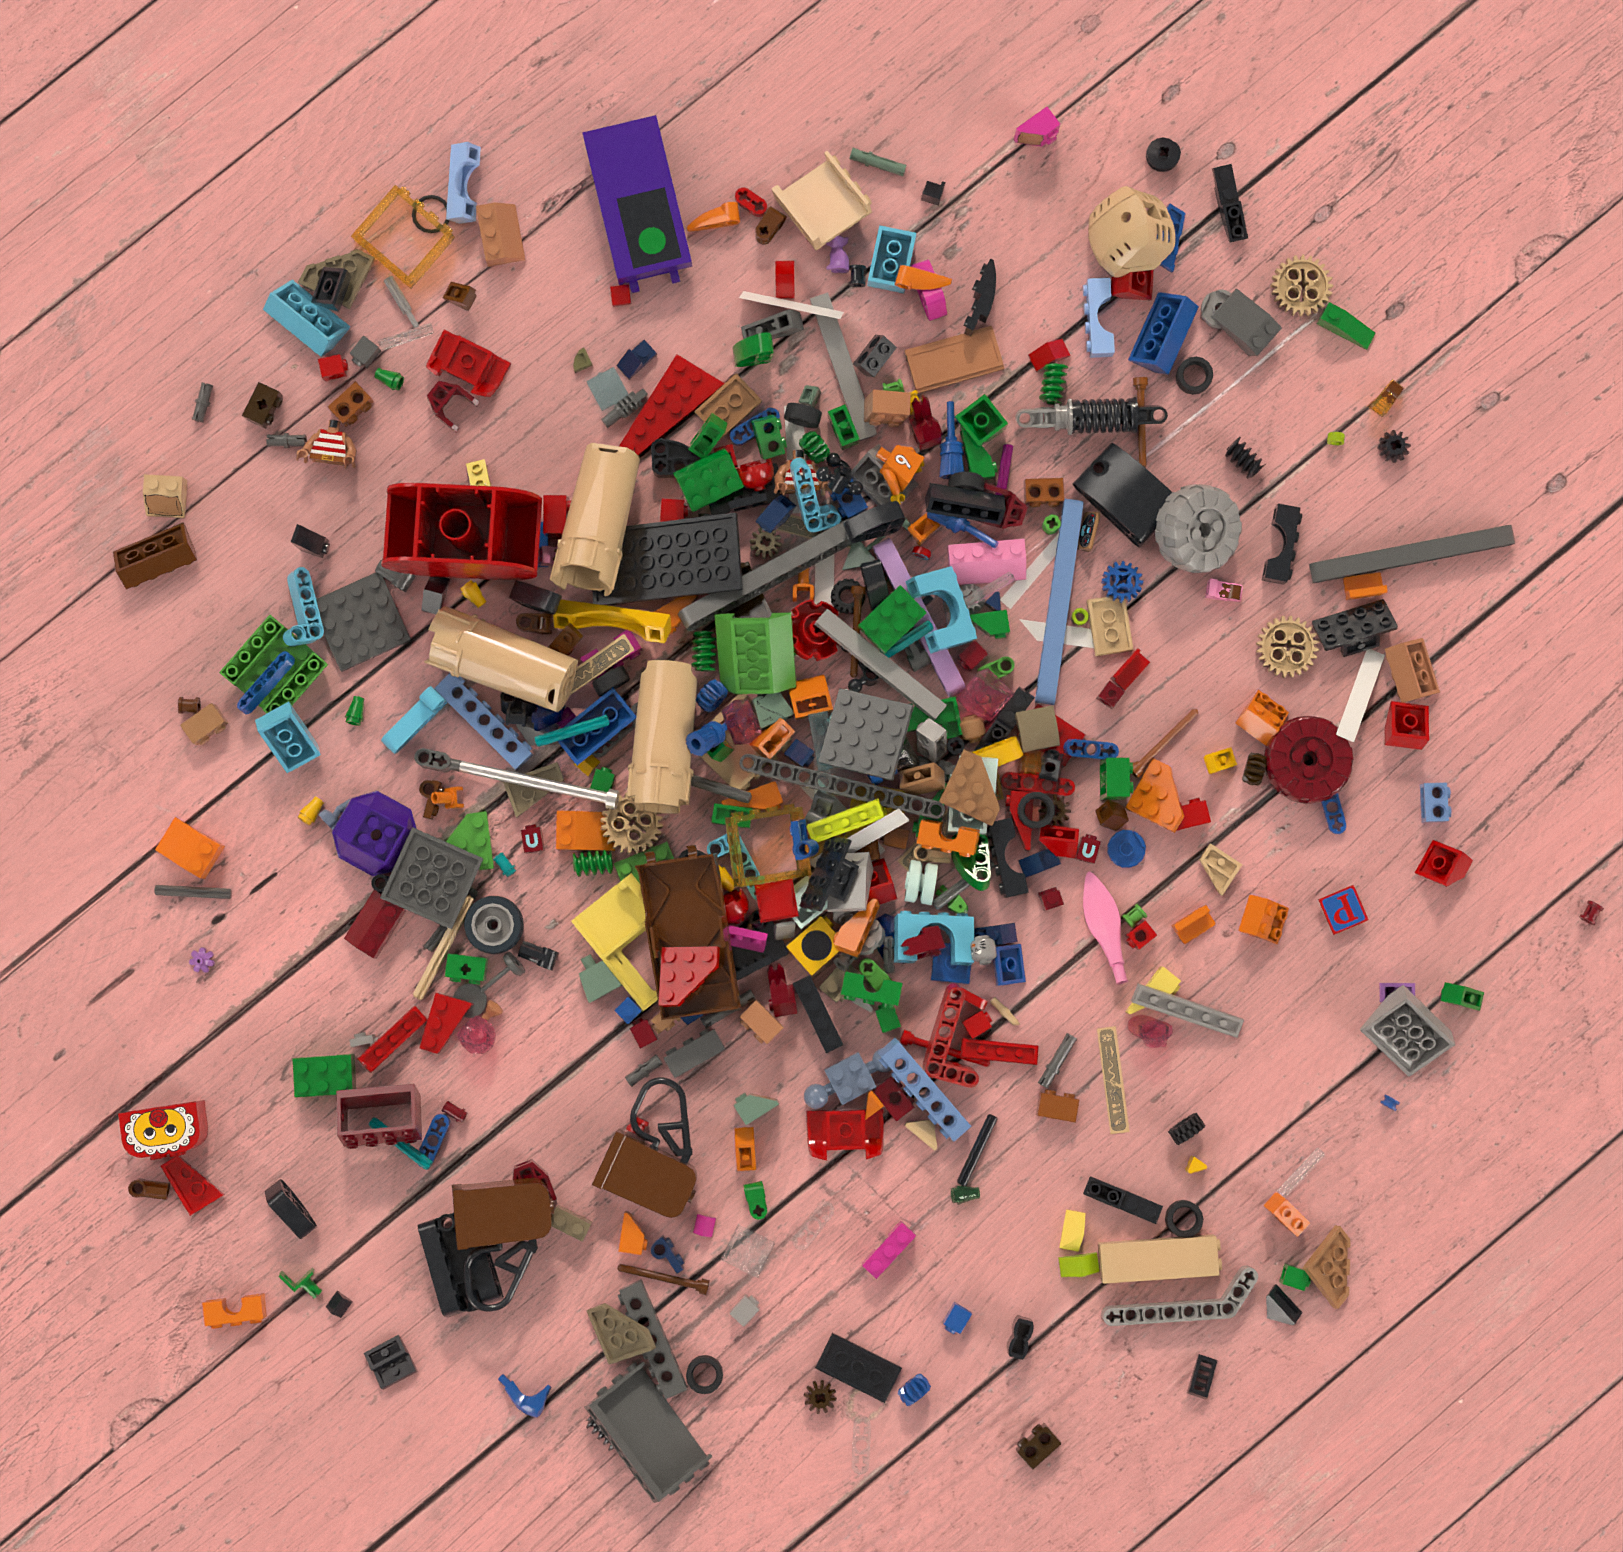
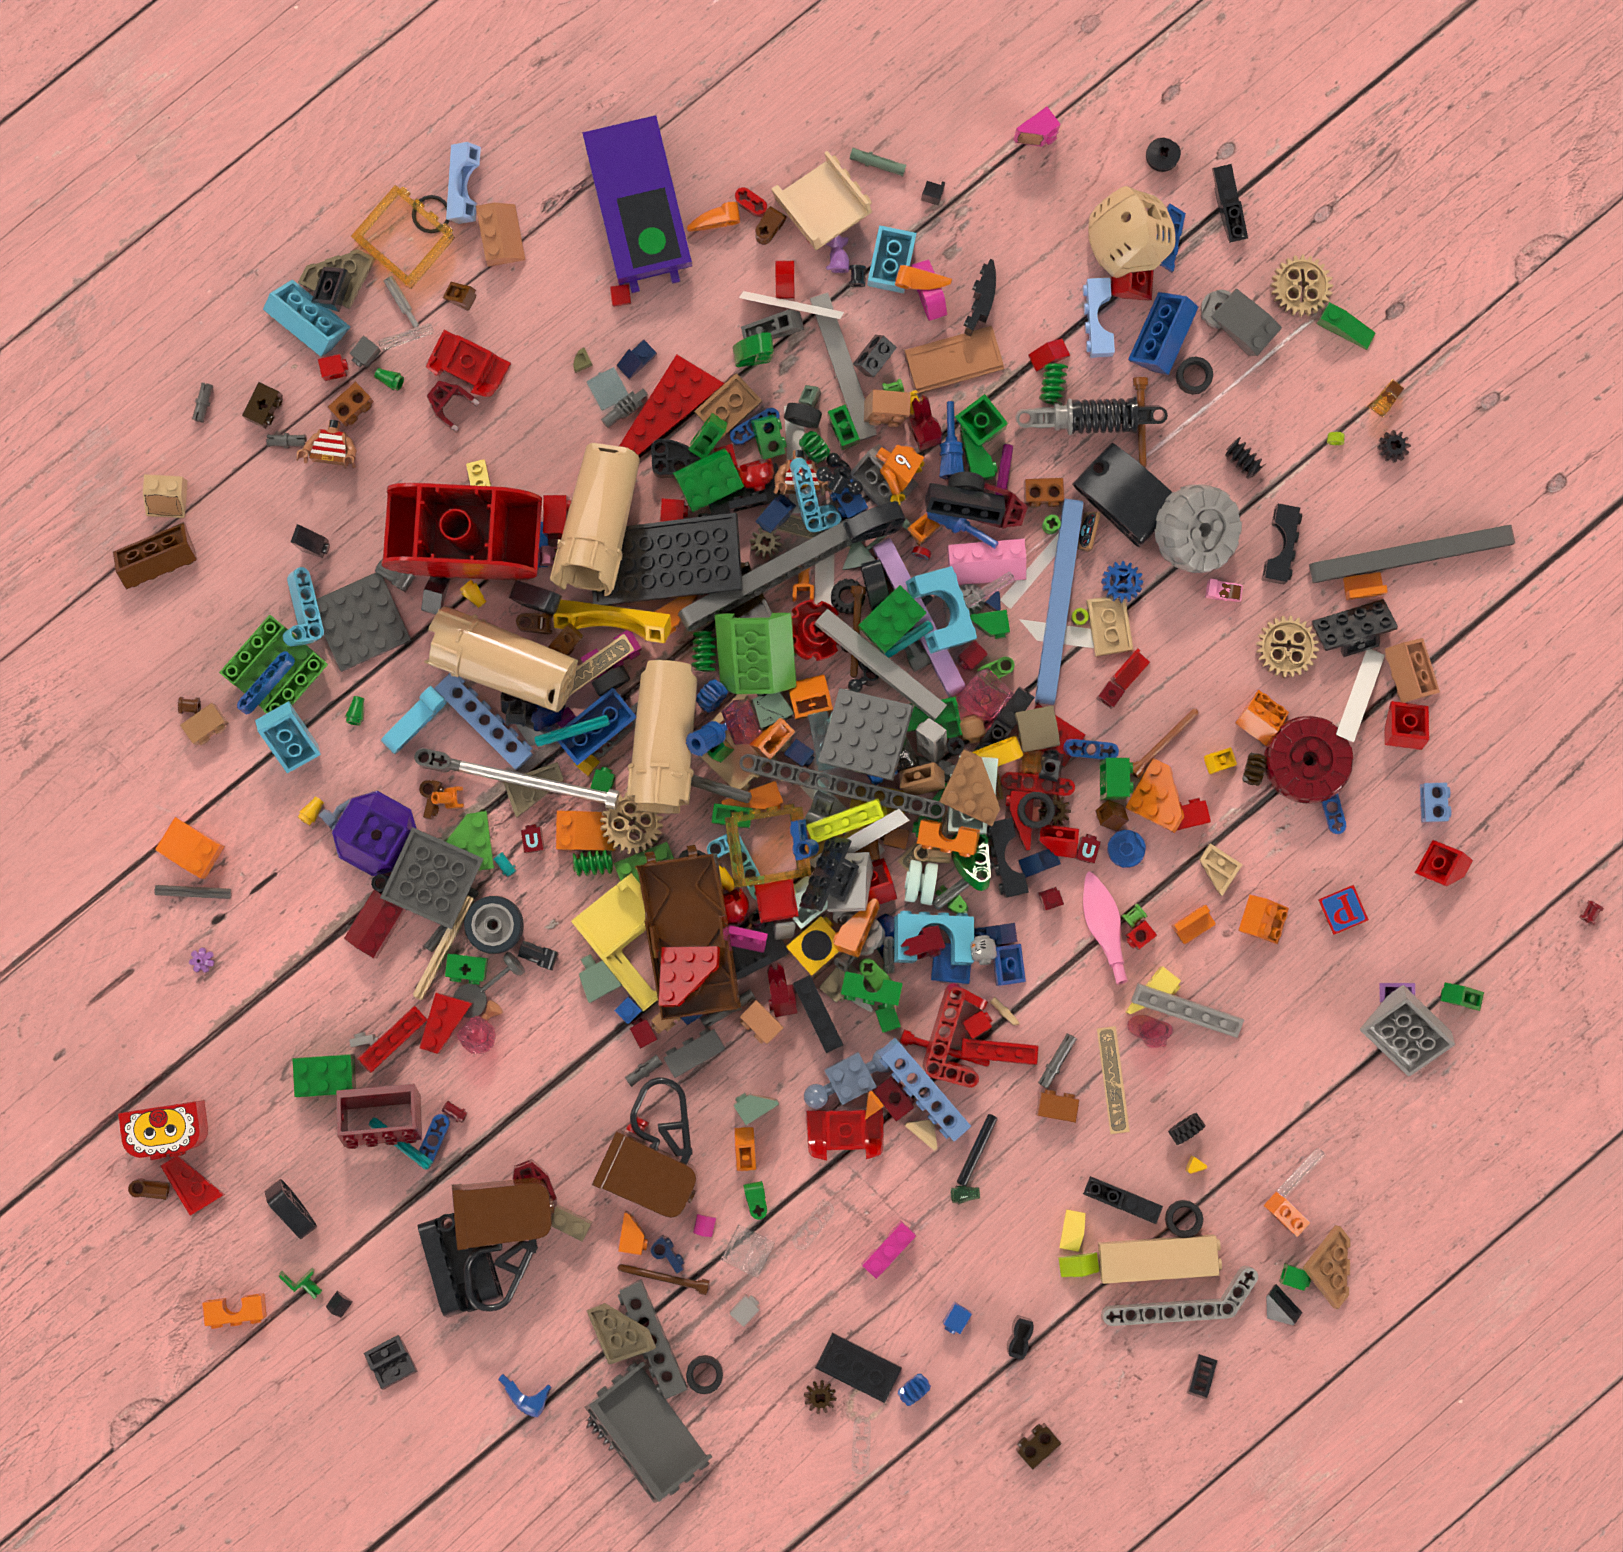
blue bush [1380,1094,1400,1111] -> none

